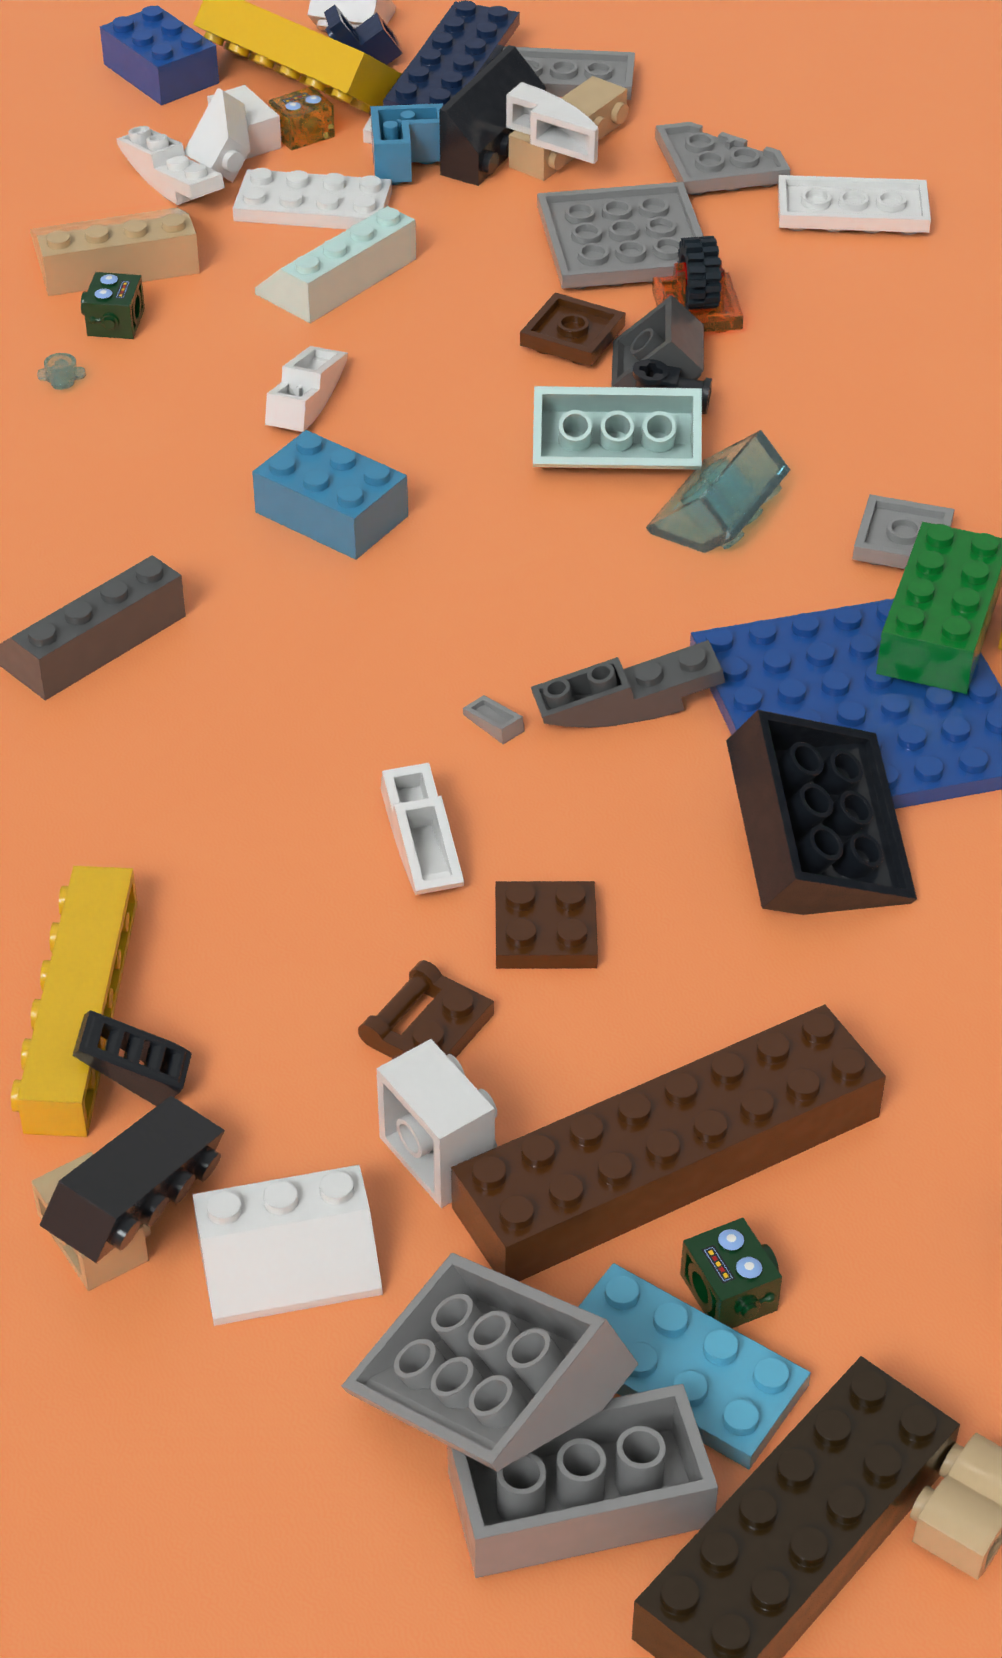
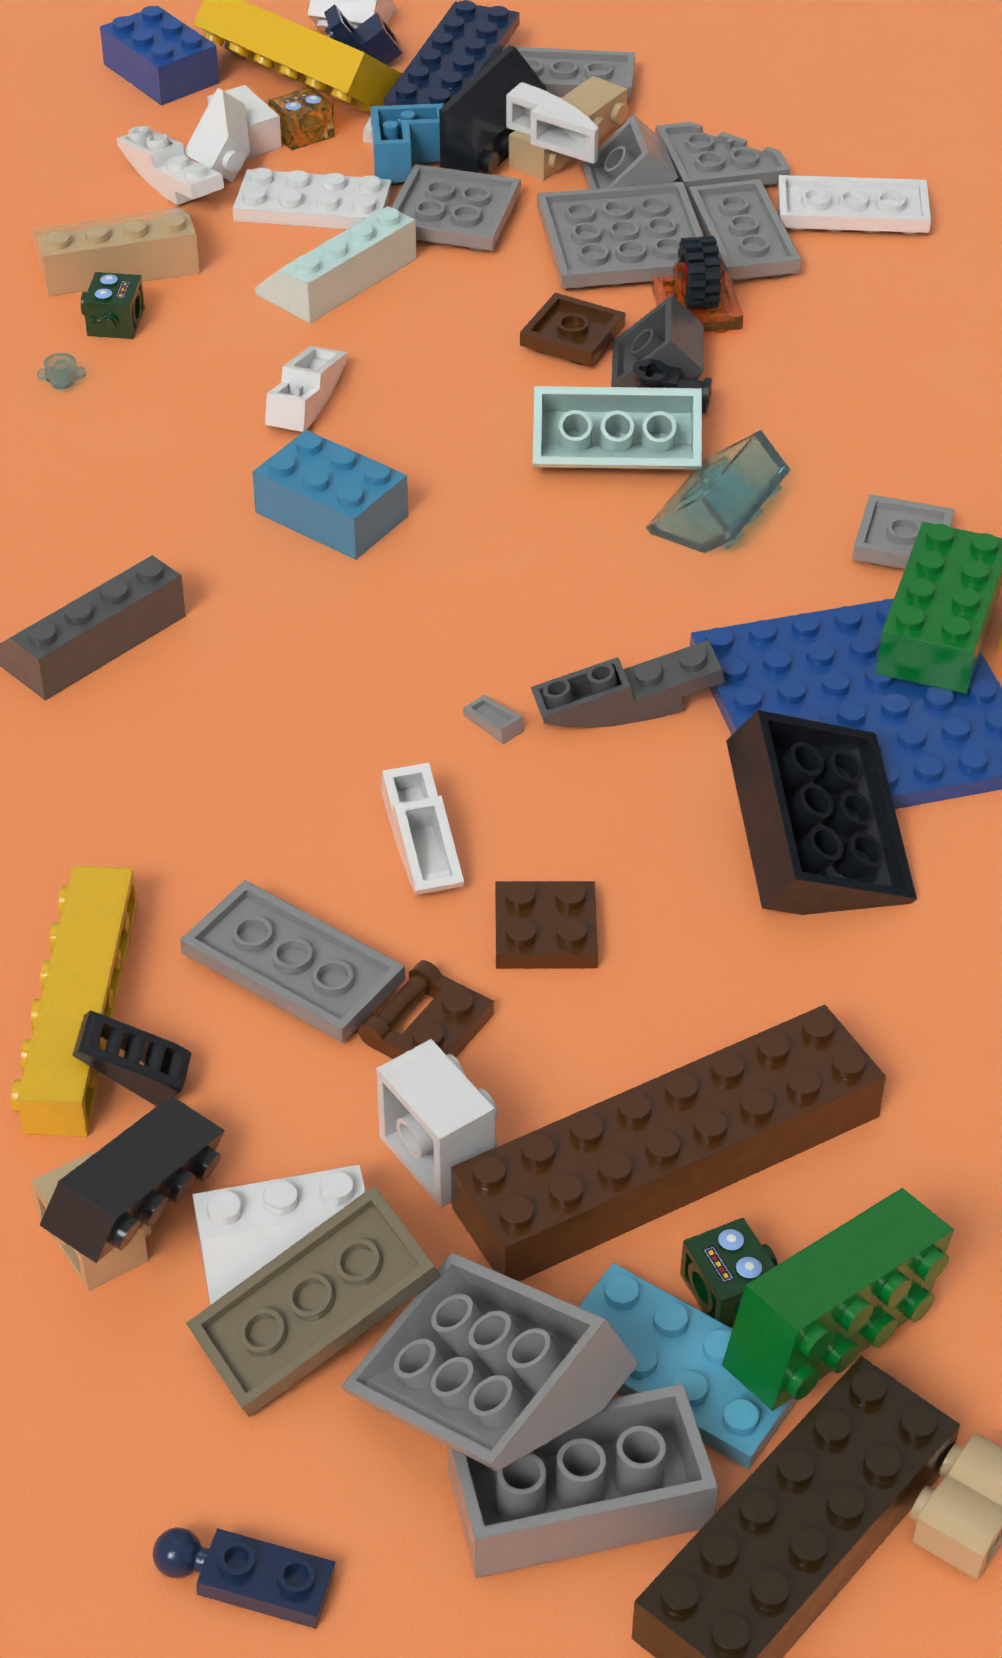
none -> dark blue plate [152,1527,335,1629]
none -> light grey plate [180,880,405,1043]
none -> dark tan plate [186,1185,441,1417]
none -> light grey plate [391,164,521,251]
none -> light grey slope [582,114,678,189]
none -> light grey plate [688,179,801,281]
none -> green brick [722,1188,954,1411]

